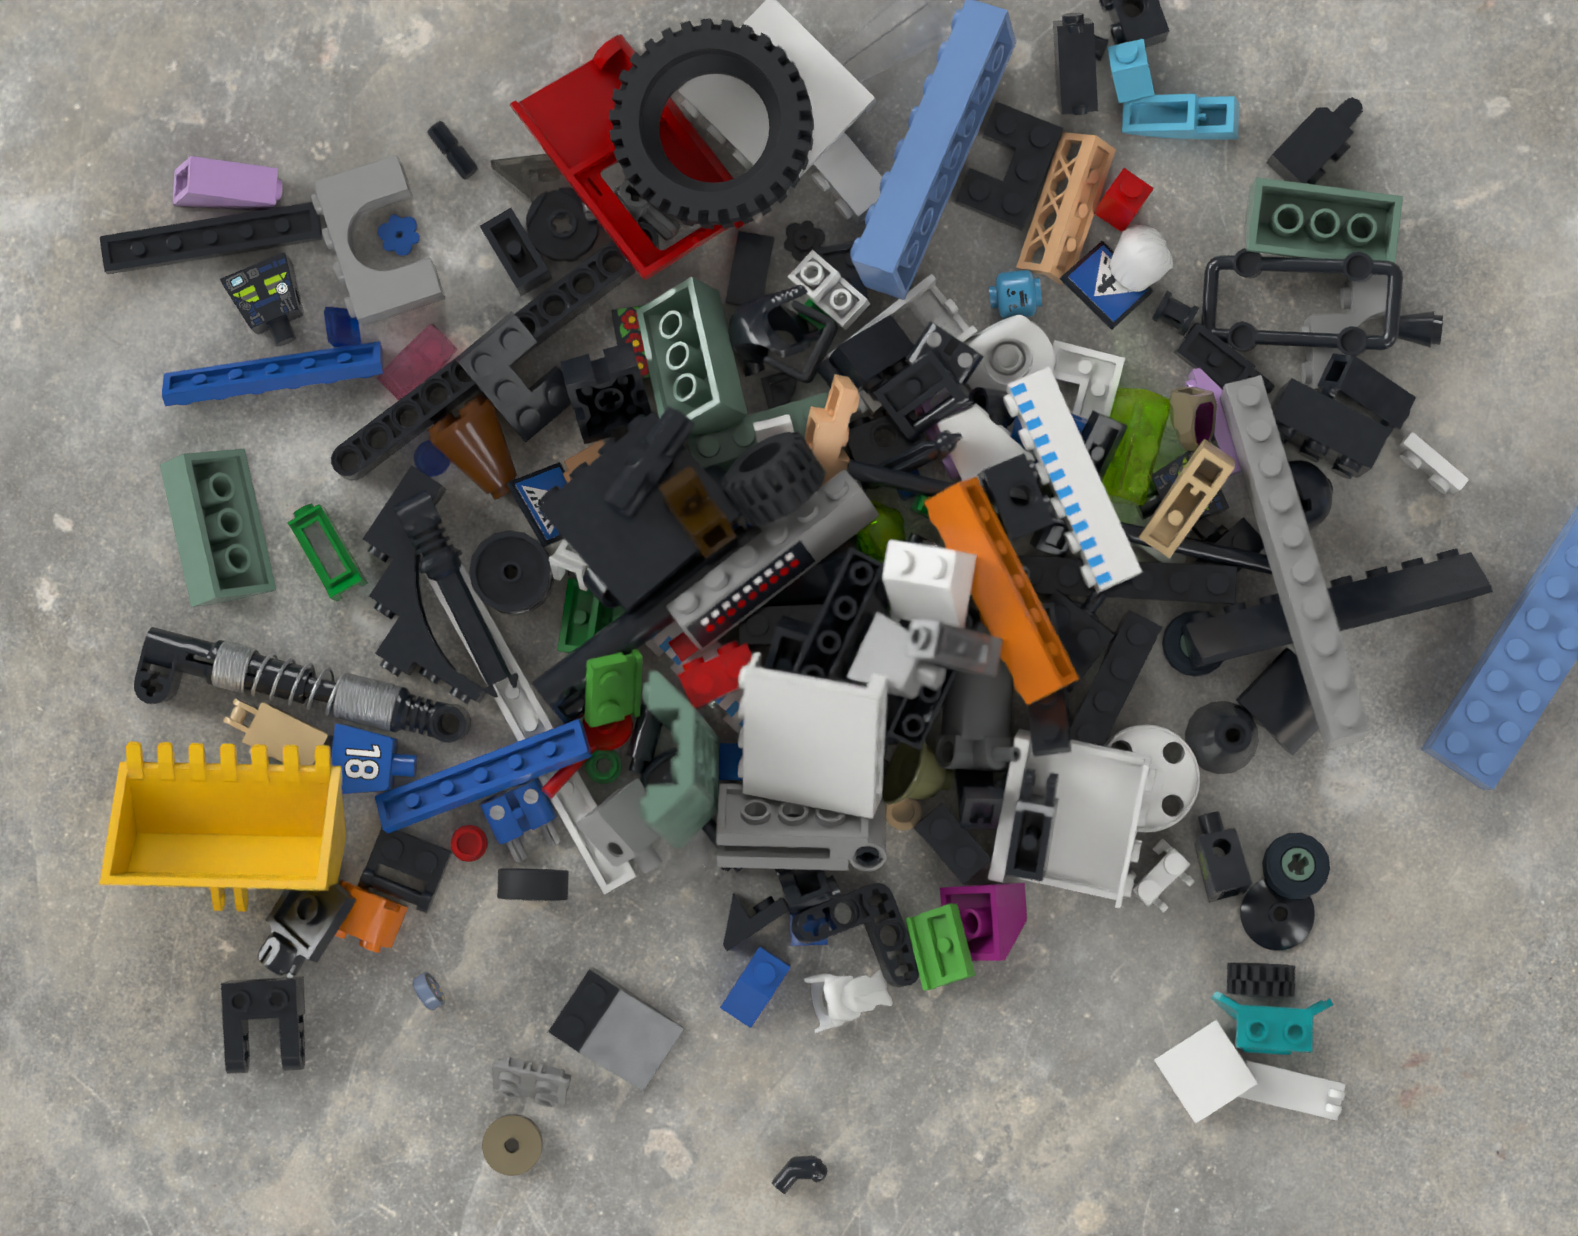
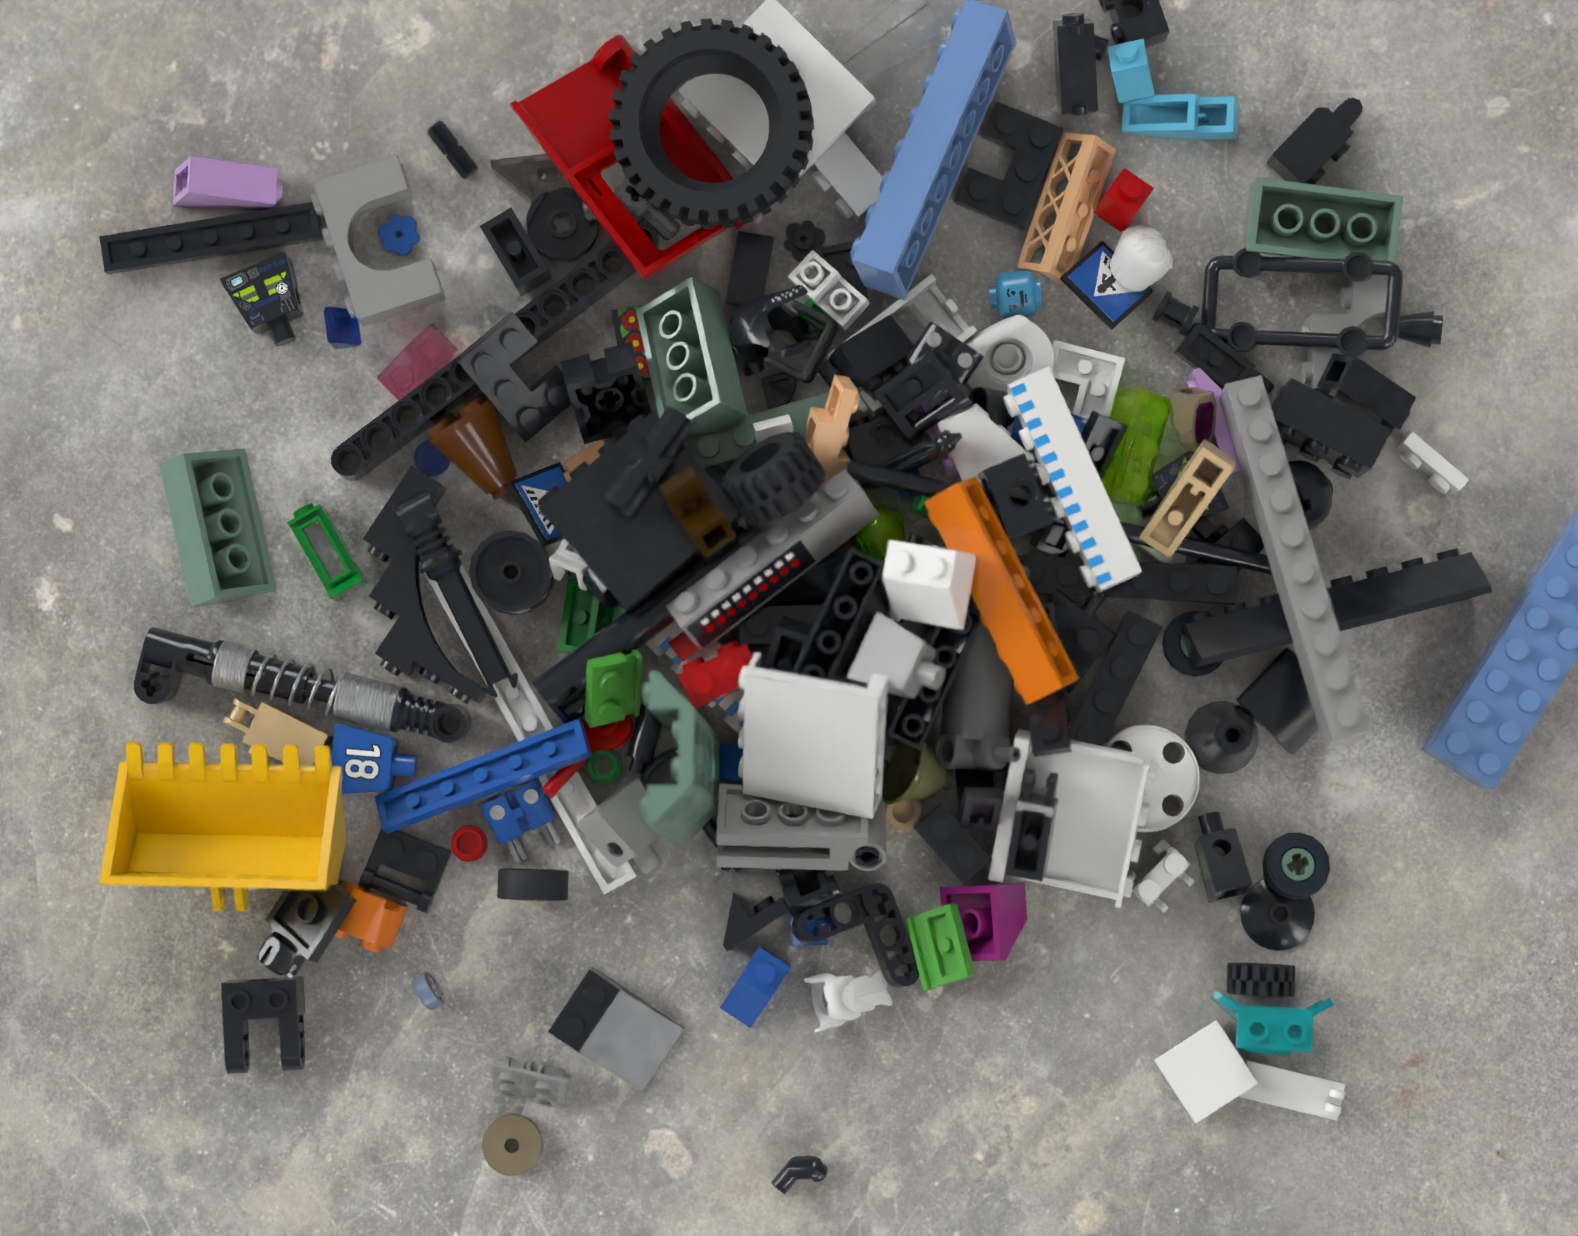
blue plate [162,341,383,406] -> none
flat silver window [905,618,1003,676] -> none

